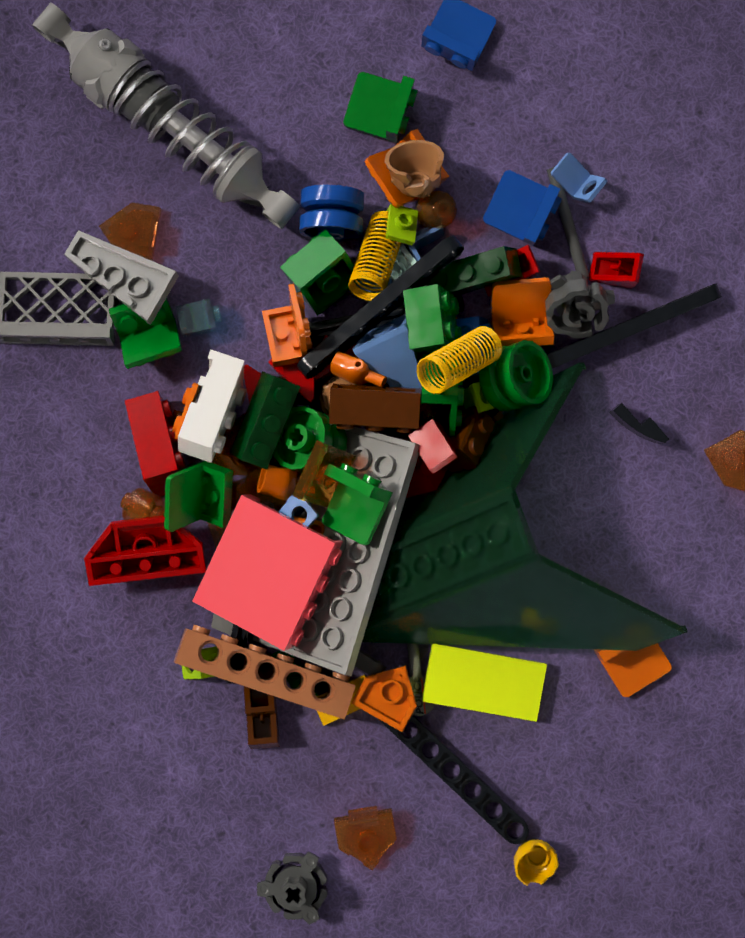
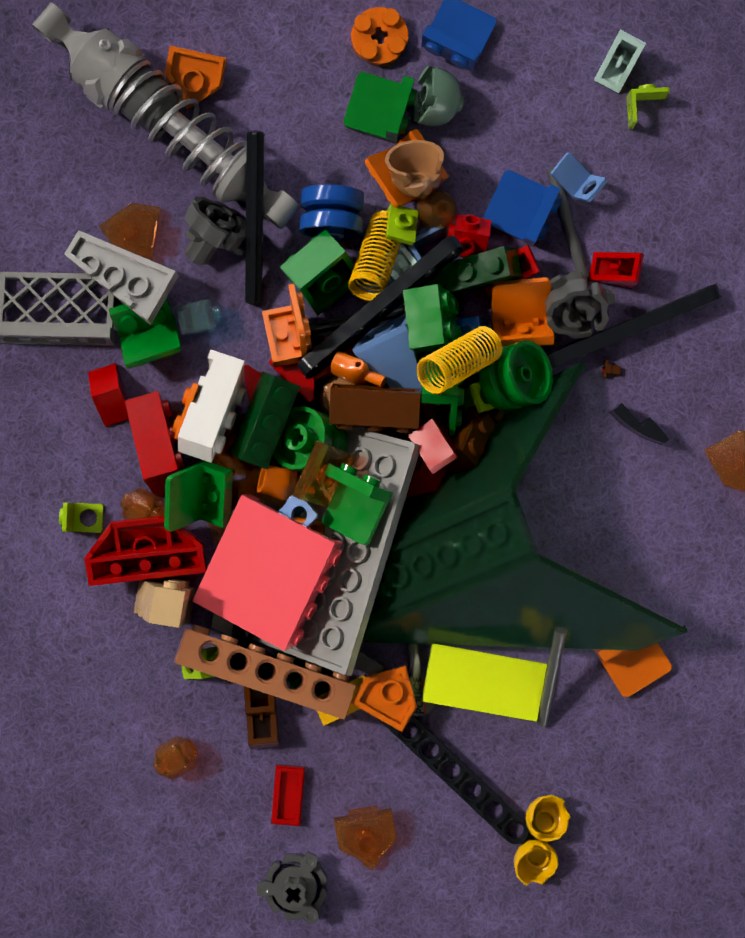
none -> lime bracket [59,502,104,533]
none -> red slope [88,363,129,427]
none -> tan wedge [134,579,196,628]
none -> clear orange head [153,736,198,780]
none -> orange plate [165,45,228,110]
none -> dark grey piece [184,197,246,266]
none -> black axle [245,130,265,305]
none -> red tile [271,764,305,826]
none -> orange plate [351,7,408,67]
none -> sand green cylinder [412,66,464,127]
none -> red brick [447,214,492,258]
none -> yellow hair [525,794,571,842]
none -> dark grey bar [537,627,567,727]
none -> light aqua slope [594,29,646,93]
none -> reddish brown piece [601,360,621,378]
none -> lime bracket [626,84,670,129]

